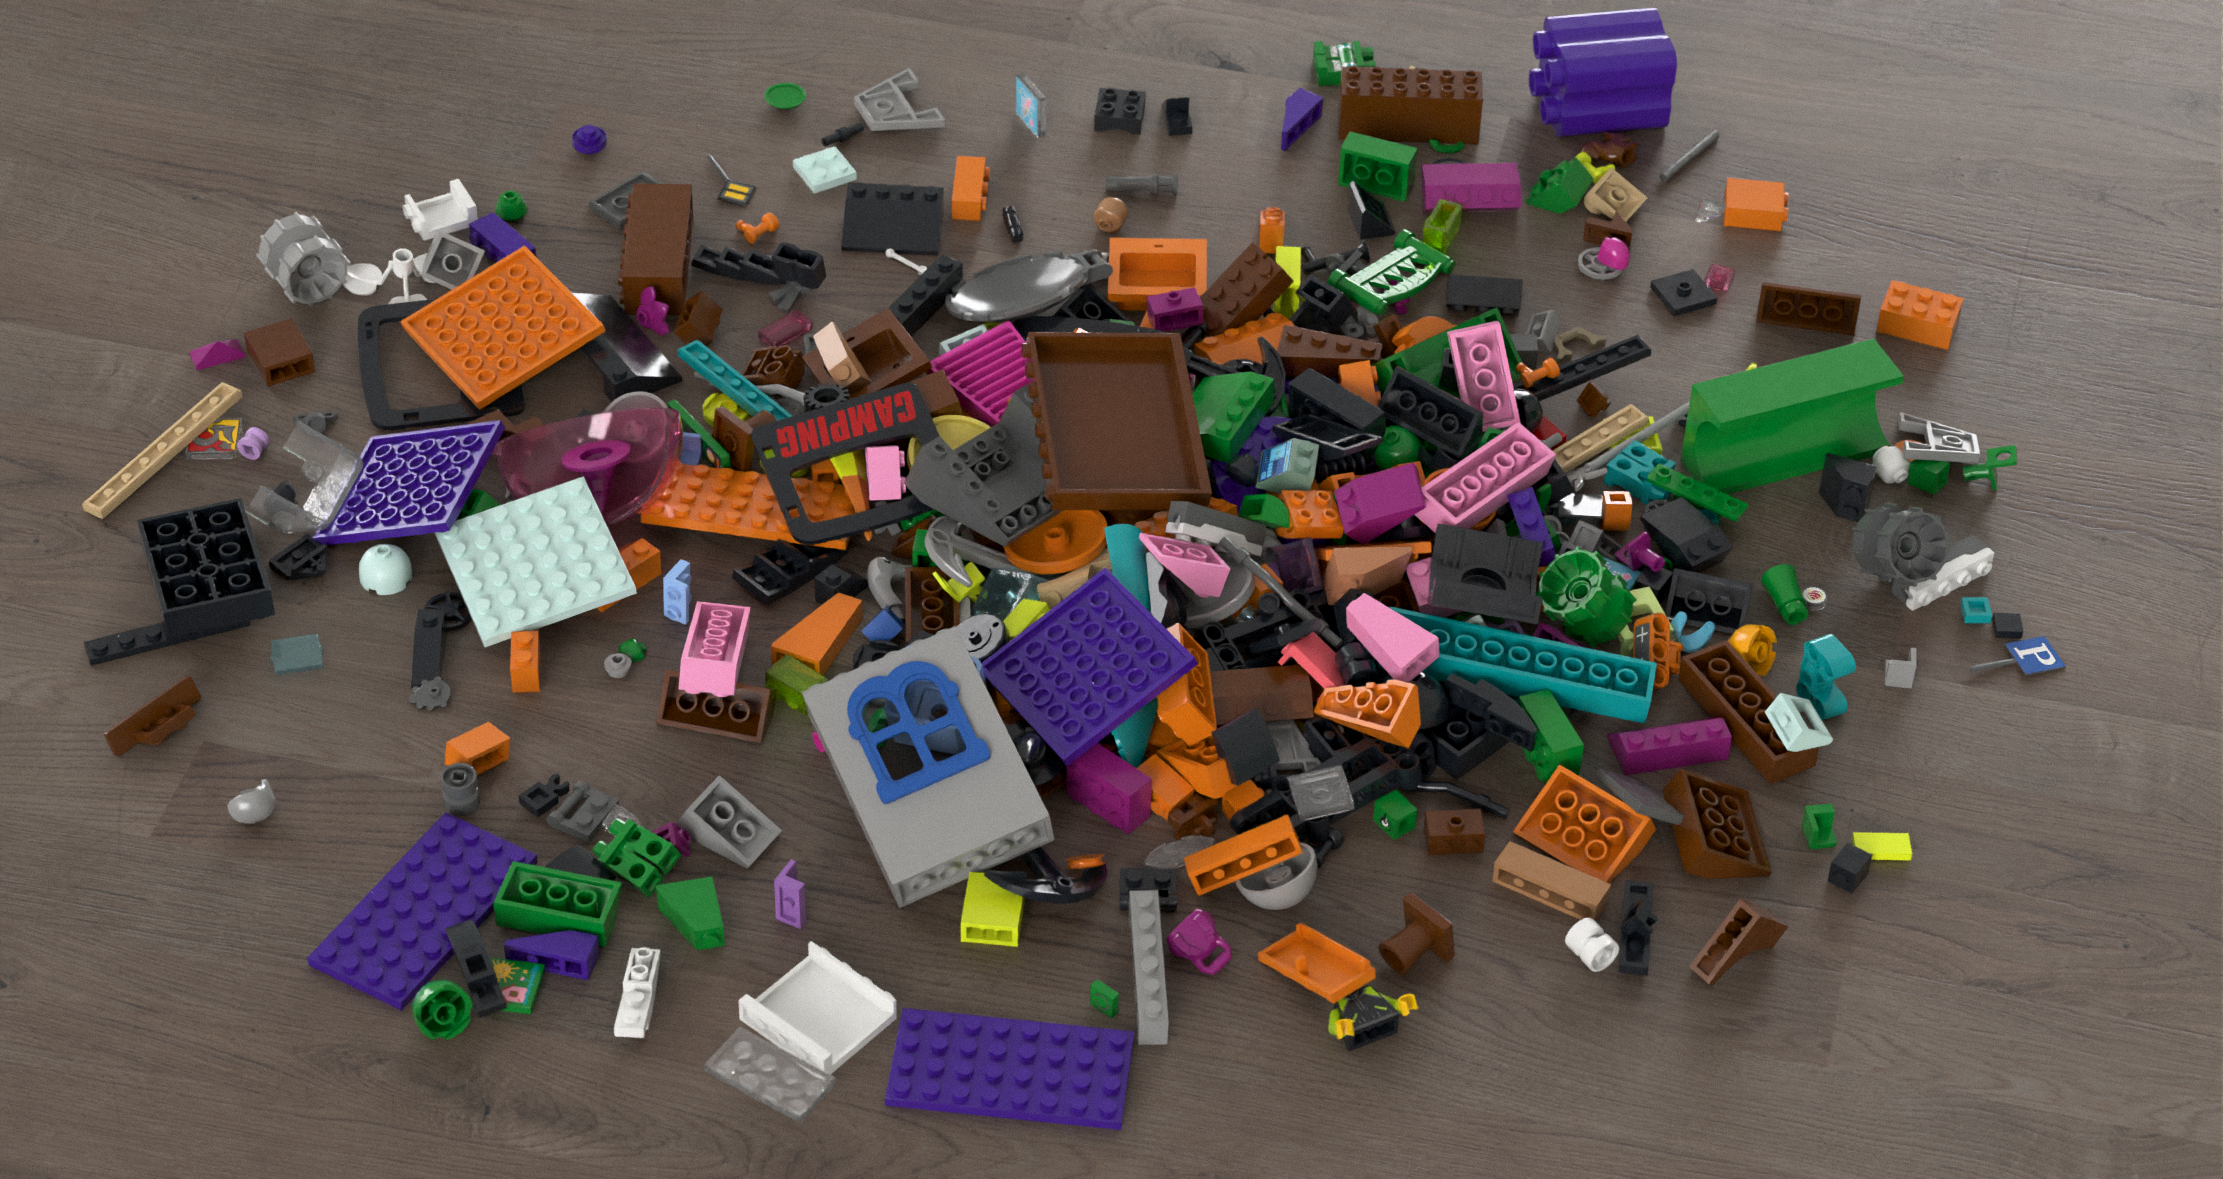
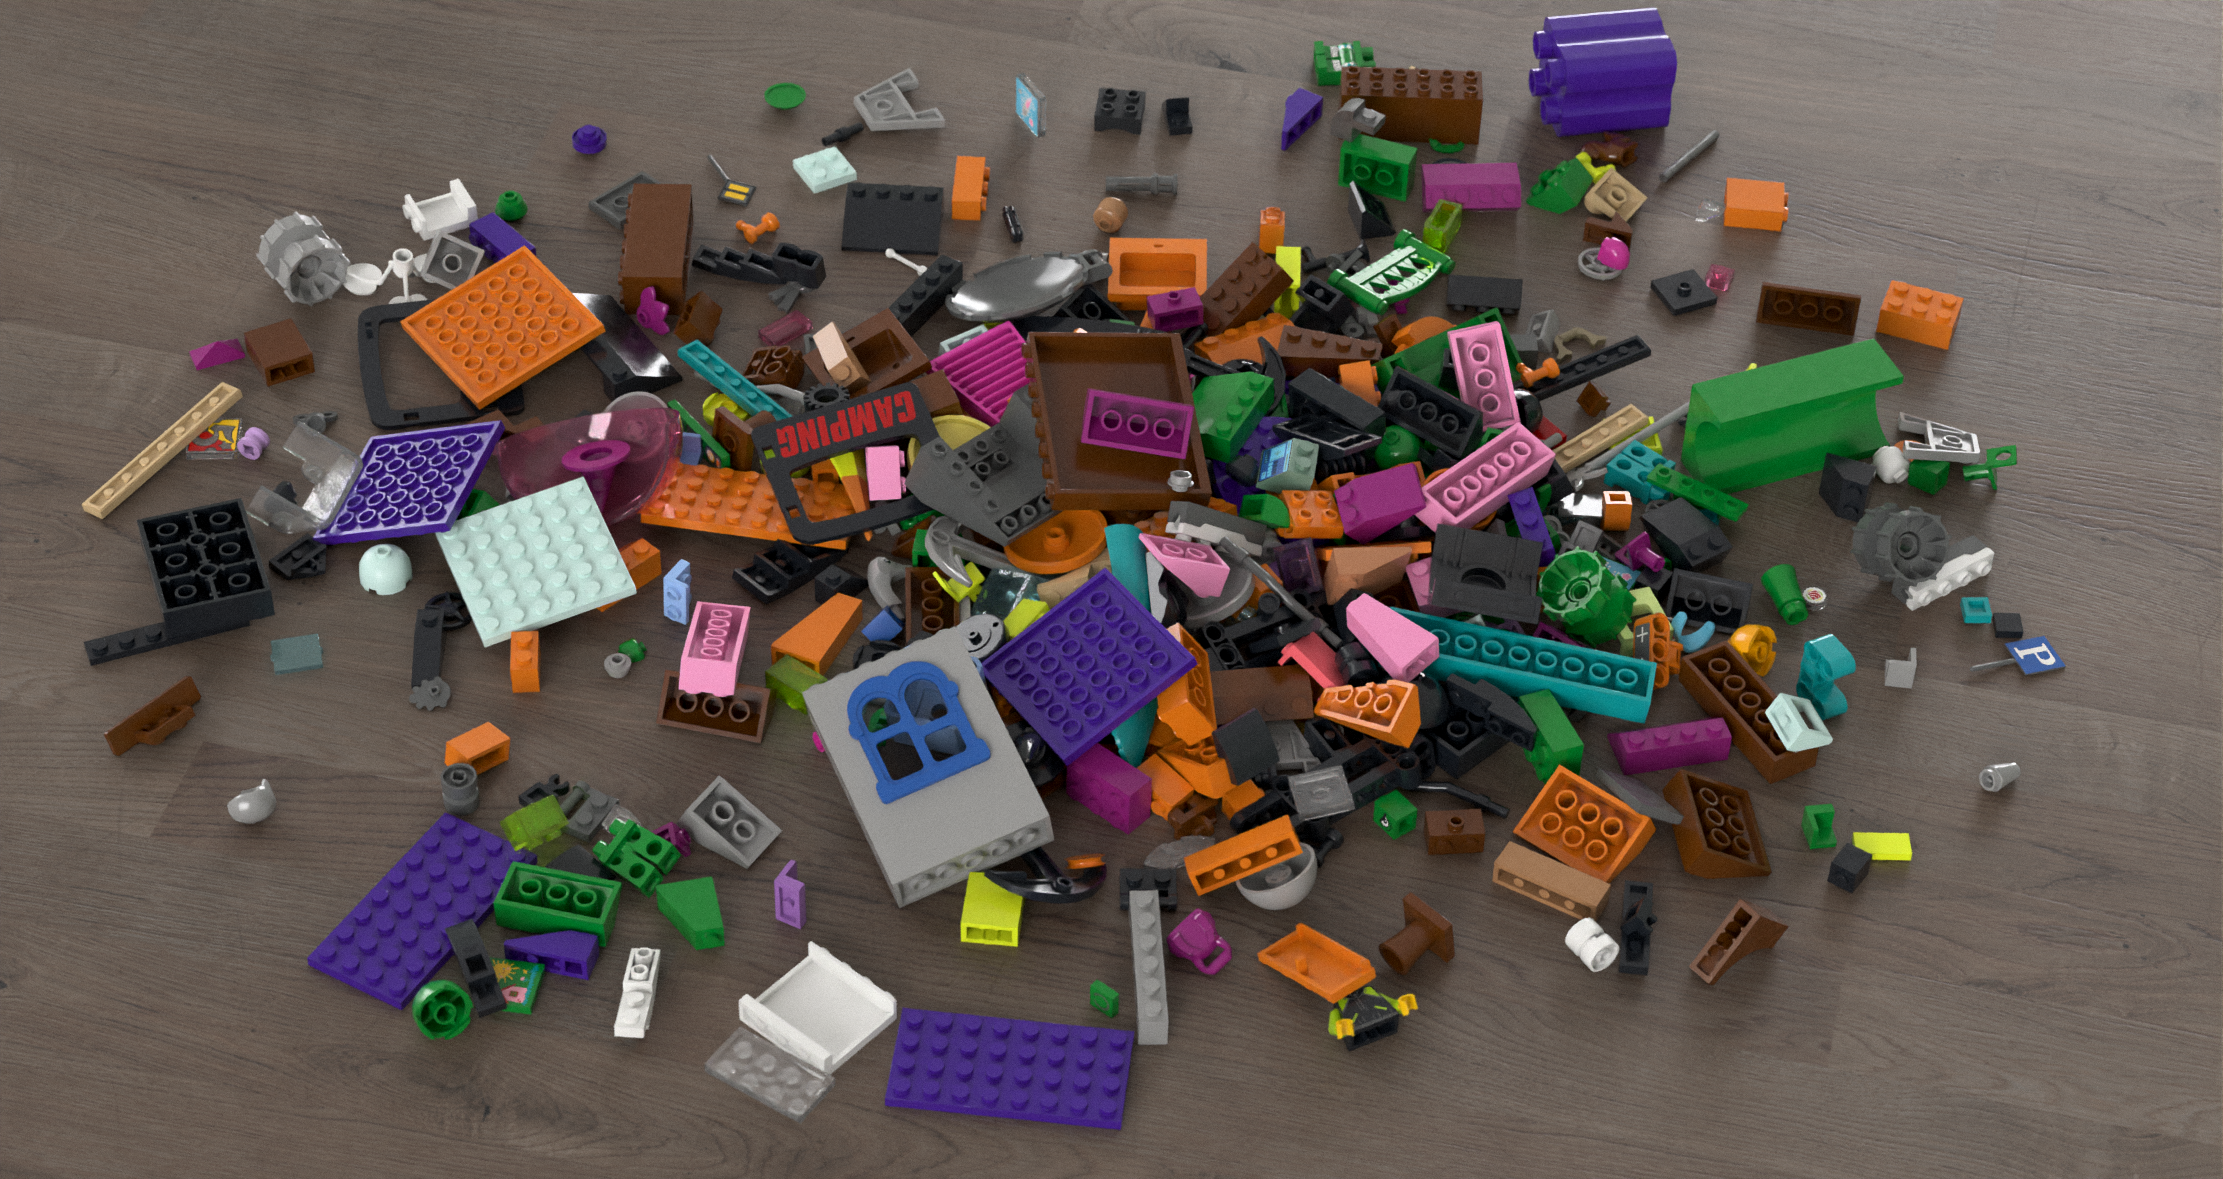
none -> clear neon green brick [499,794,569,852]
none -> magenta slope [1081,388,1194,459]
none -> light grey plate [1168,470,1194,492]
none -> flat silver brick [1331,98,1385,142]
none -> light grey cone [1979,762,2021,792]

